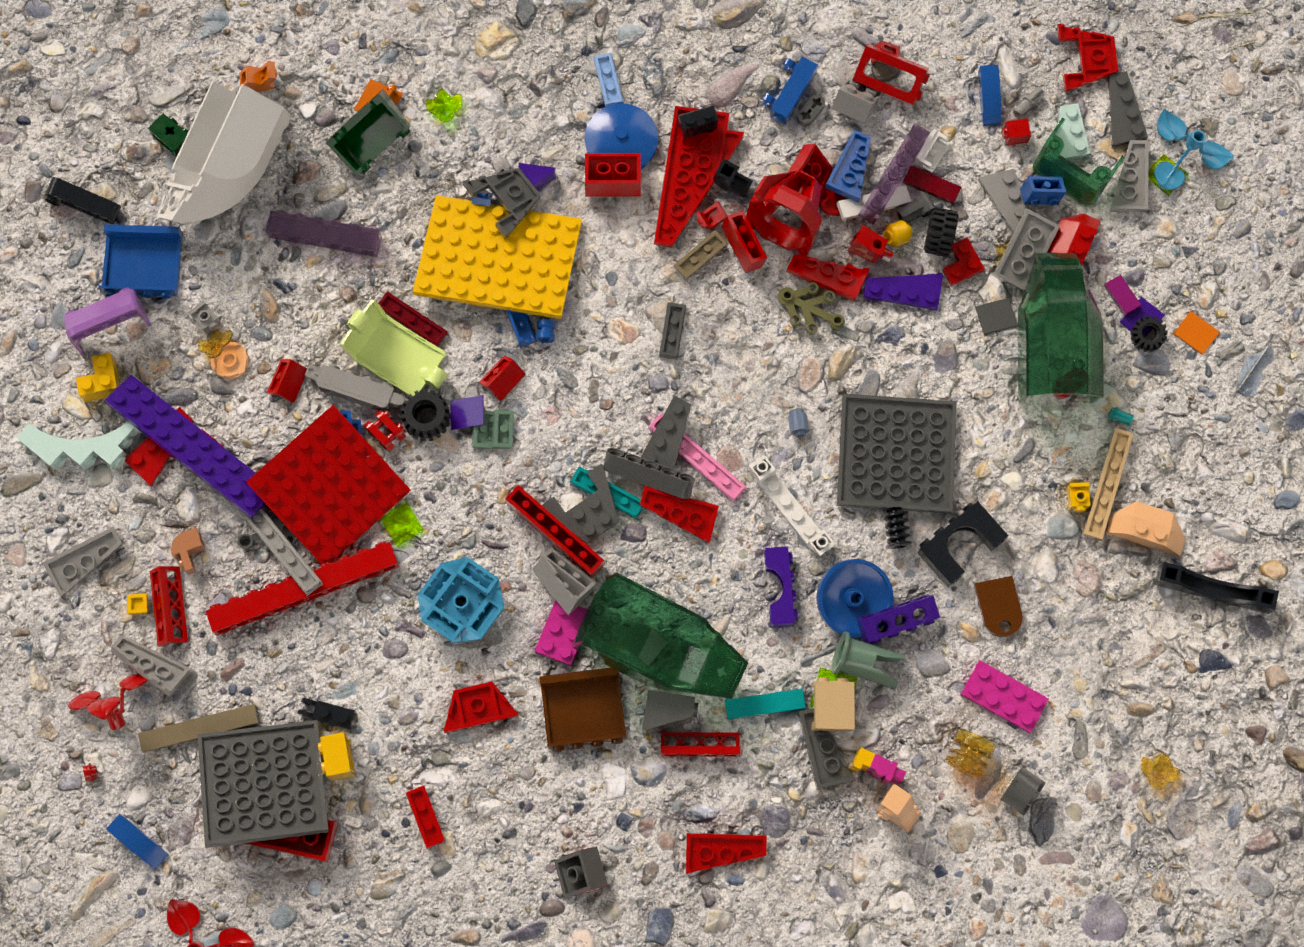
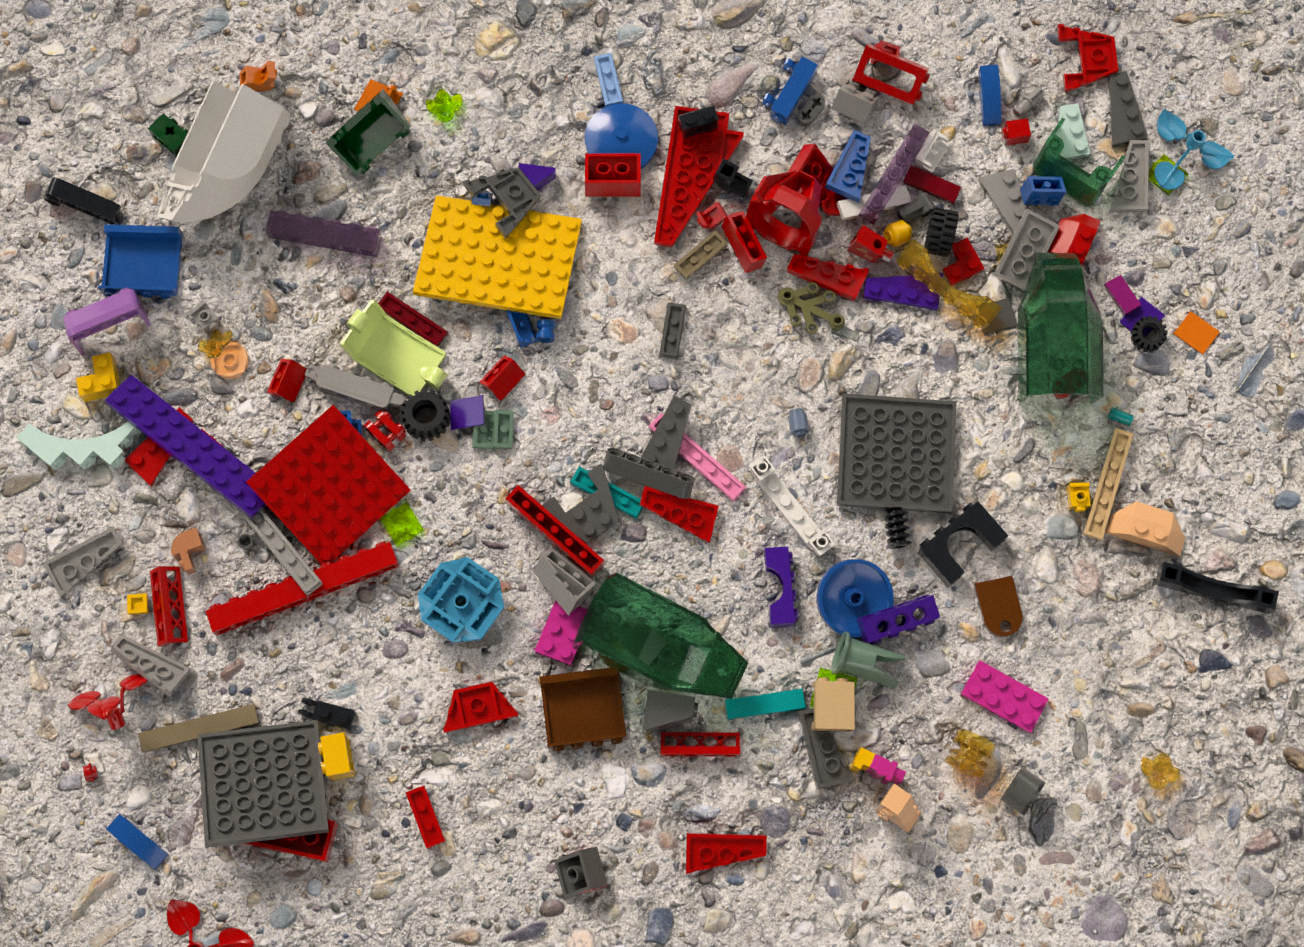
none -> clear yellow arch [896,239,1002,330]

